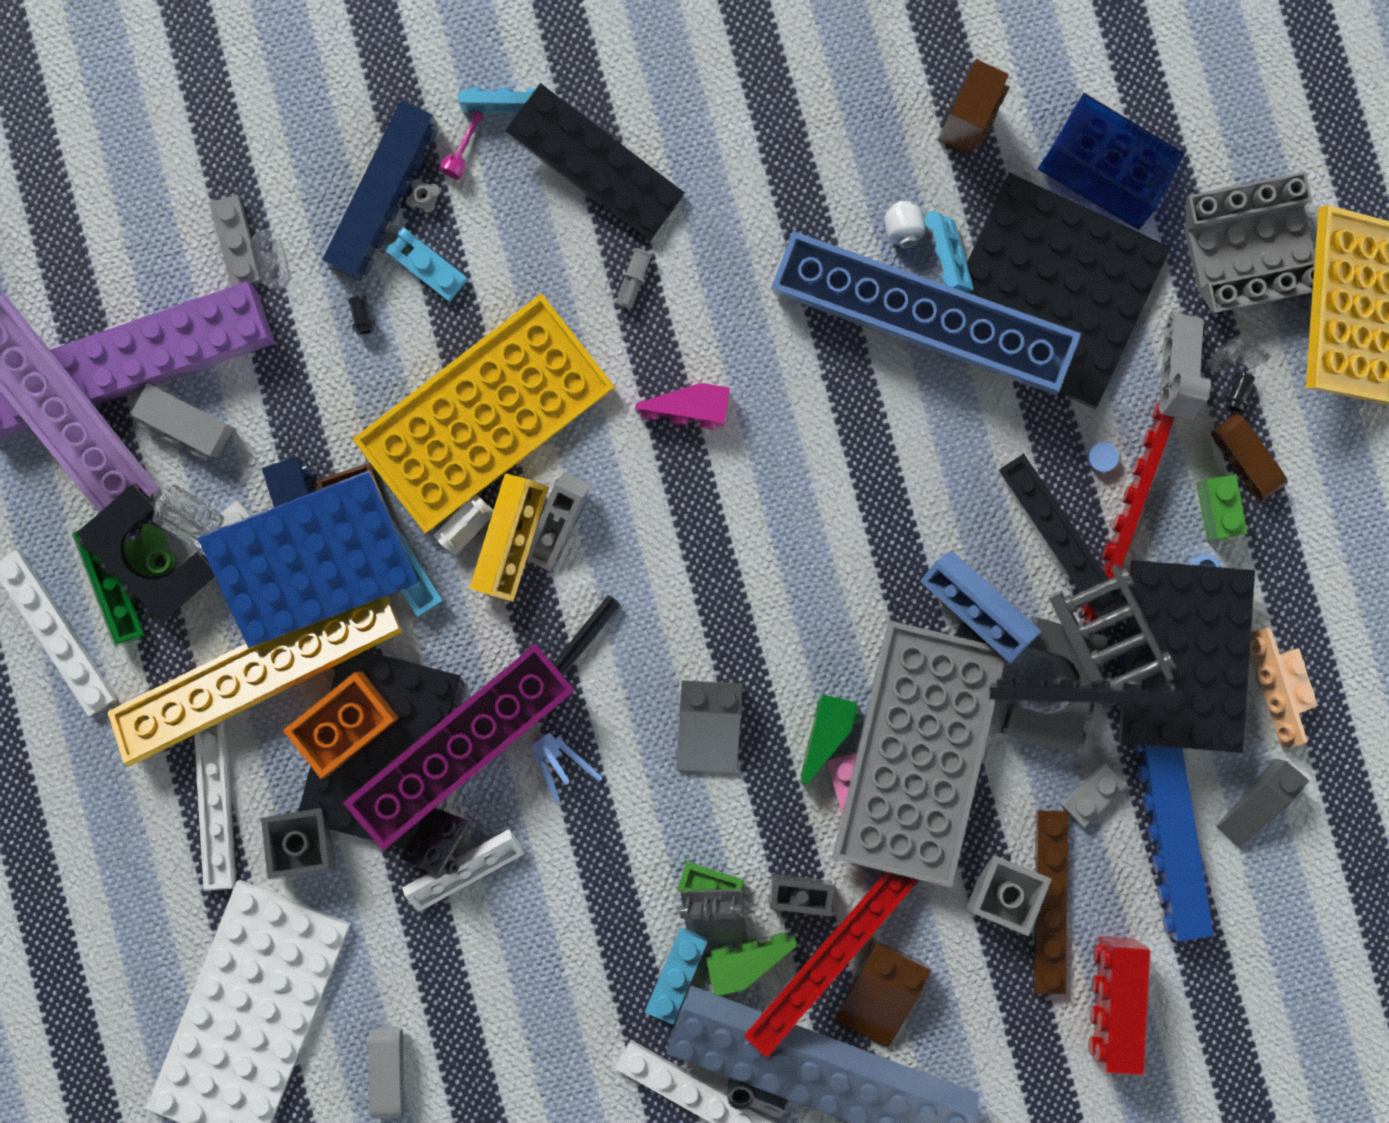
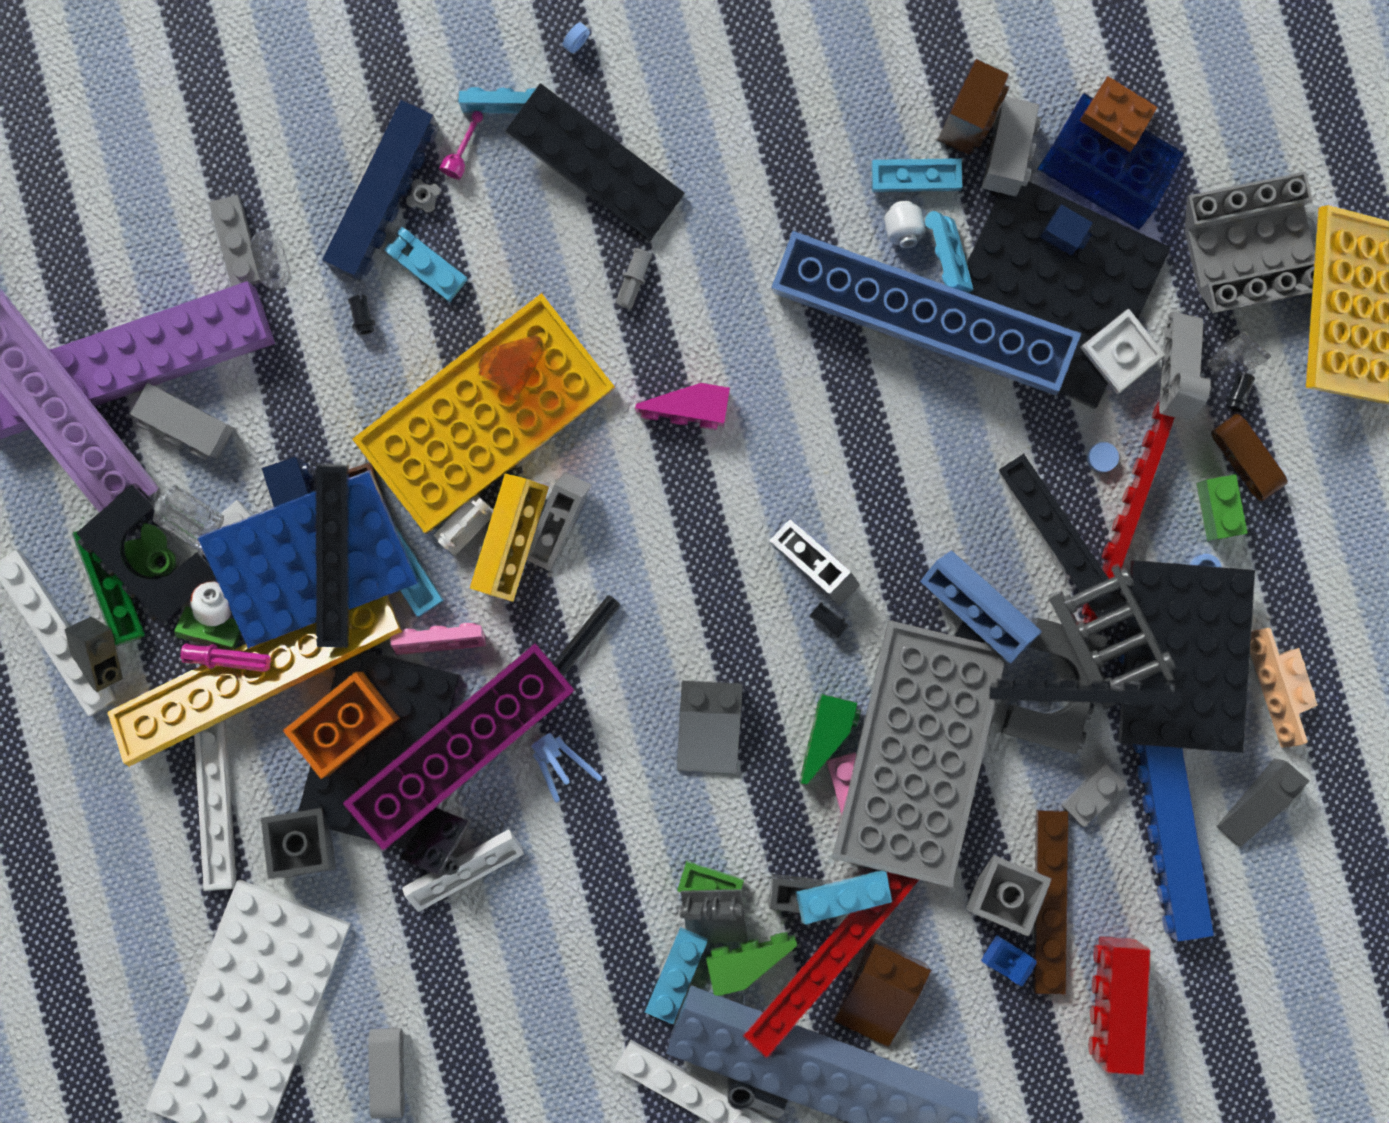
none -> pearl dark grey slope [64,617,123,692]
none -> bright green plate [174,606,241,651]
none -> dark pink axle [180,643,271,672]
none -> white head [191,582,232,626]
none -> black plate [315,464,349,648]
none -> bright pink plate [391,623,486,655]
none -> clear orange slope [478,335,546,400]
none -> light blue tile [562,22,590,53]
none -> slope [770,519,860,607]
none -> medium azure plate [796,871,892,924]
none -> black pin [809,602,849,639]
none -> medium azure plate [871,158,962,192]
none -> blue bracket [981,935,1037,986]
none -> light grey brick [982,96,1042,196]
none -> dark blue brick [1040,205,1093,255]
none -> dark orange plate [1080,76,1158,152]
none -> white tile [1080,309,1166,394]

